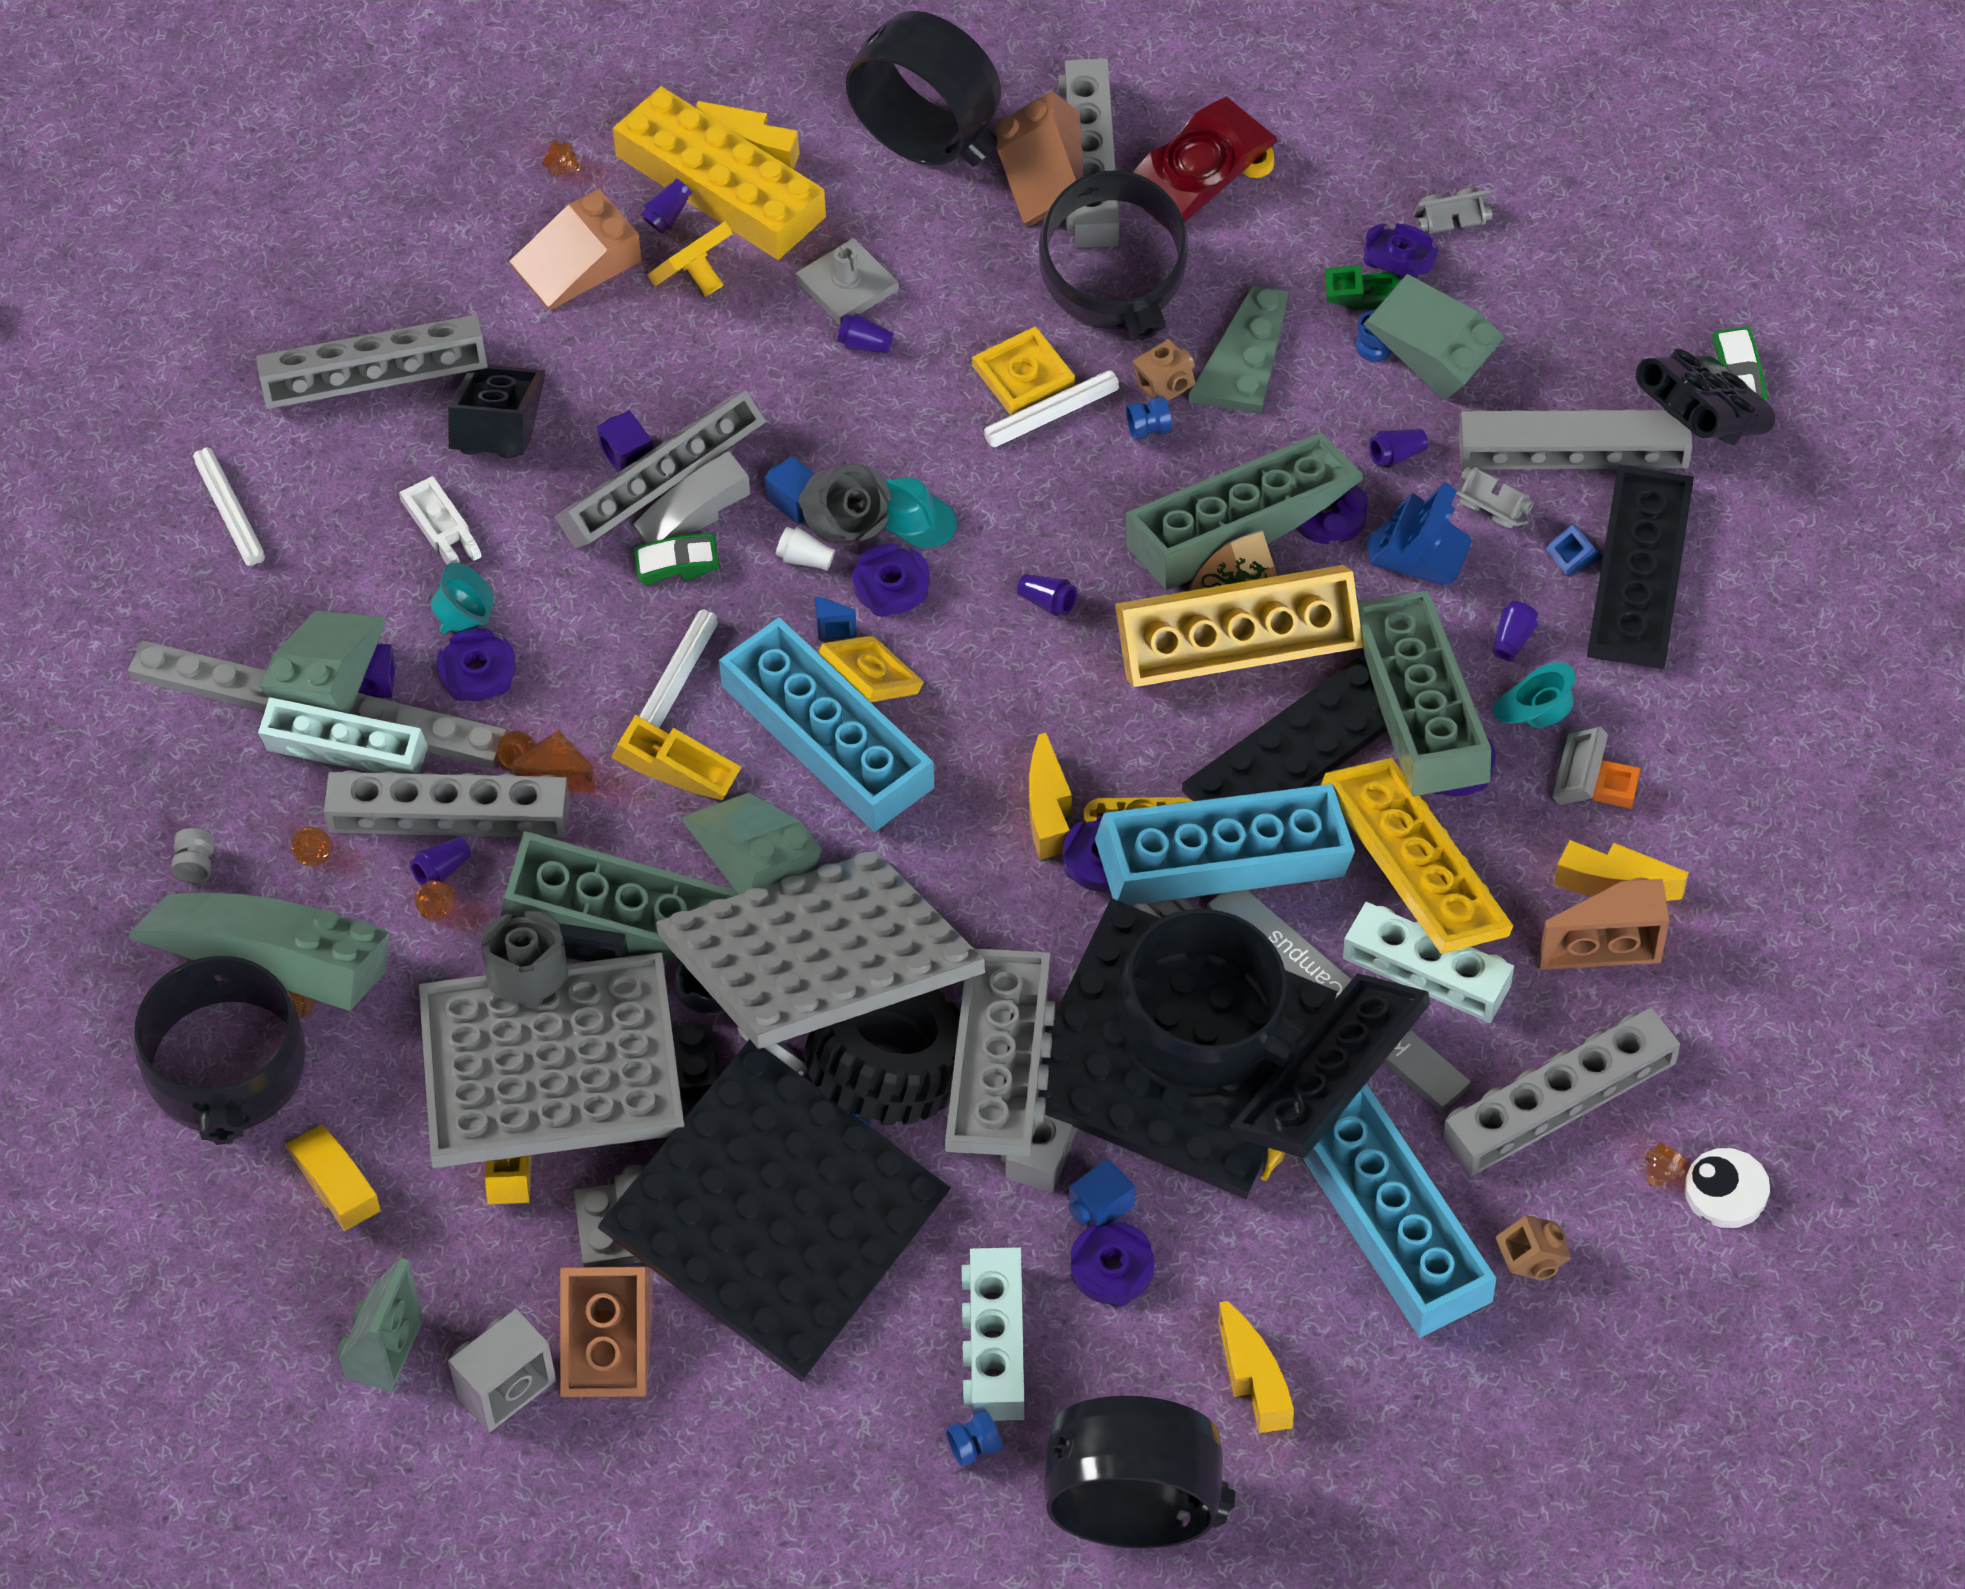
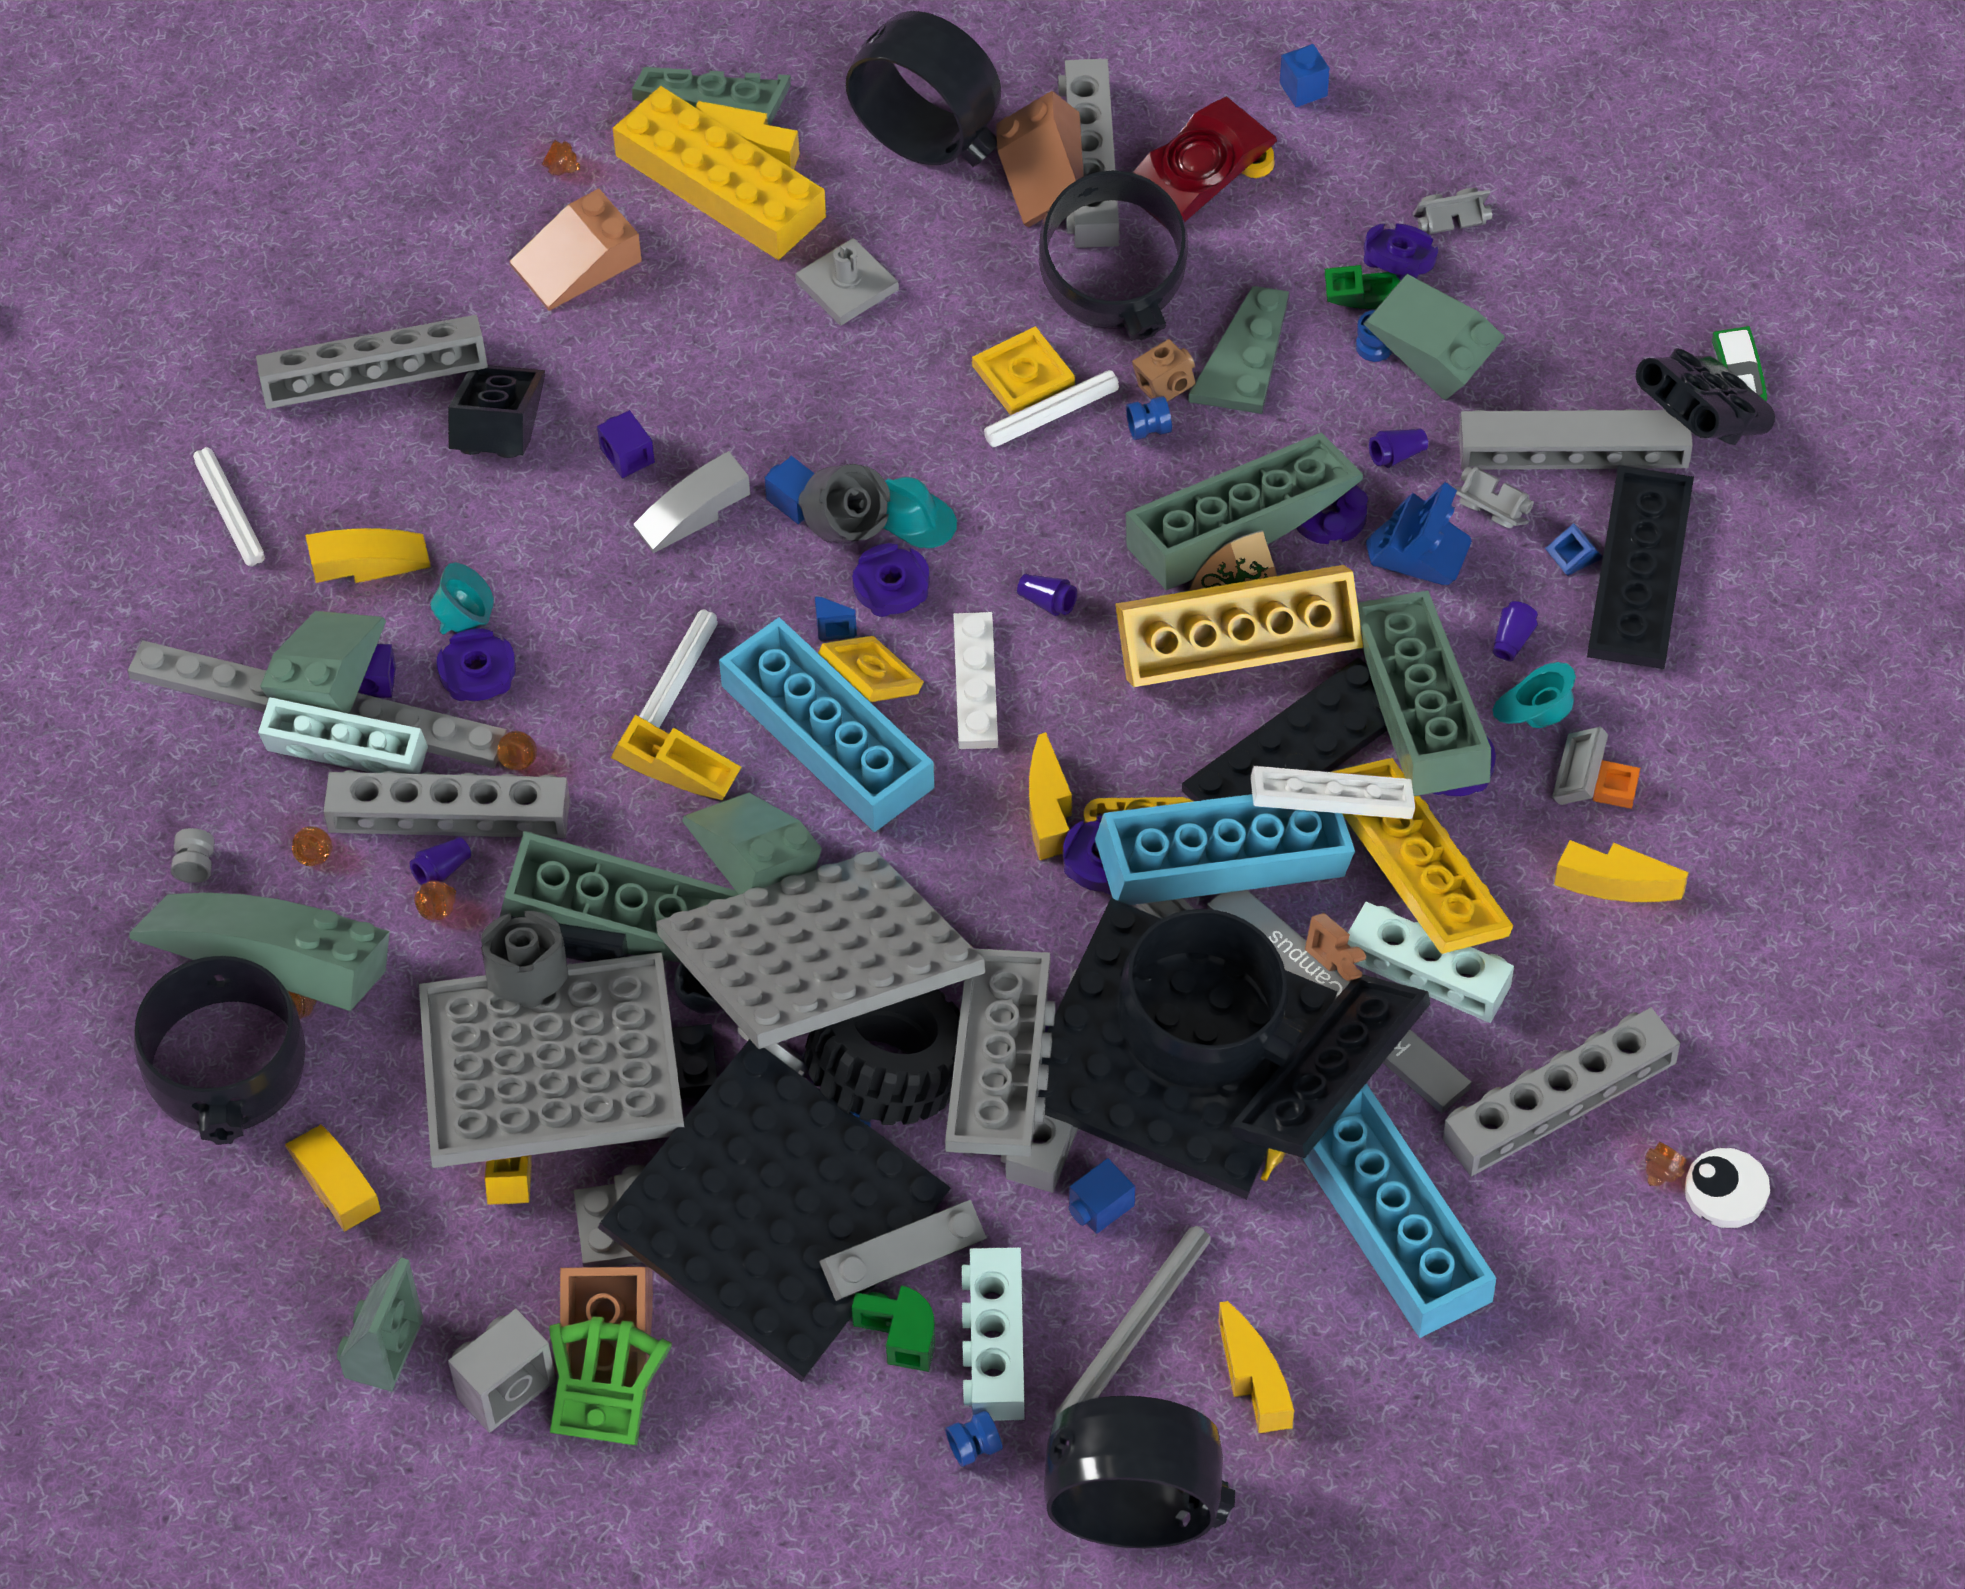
white hinge [399,476,482,565] -> none
clear orange slope [513,730,596,793] -> none
light grey brick [554,390,766,548] -> none
slope [634,534,720,586] -> none
dark purple cone [640,178,692,234] -> none
yellow tile [647,221,733,297] -> none
white cone [776,527,836,571] -> none
dark purple cone [837,313,894,354] -> none
dark purple plate [1071,1222,1154,1307] -> none
medium nougat brick [1495,1215,1572,1280] -> none
nougat slope [1539,878,1669,970] -> none
none -> yellow slope [305,528,431,583]
none -> bright green plate [549,1316,672,1446]
none -> sand green wing [632,67,791,125]
none -> light grey plate [819,1199,987,1301]
none -> green brick [852,1285,936,1372]
none -> white plate [954,612,998,749]
none -> light grey axle [1056,1226,1211,1417]
none -> white plate [1251,766,1415,819]
none -> blue brick [1280,44,1330,107]
none -> nougat plate [1305,913,1366,981]

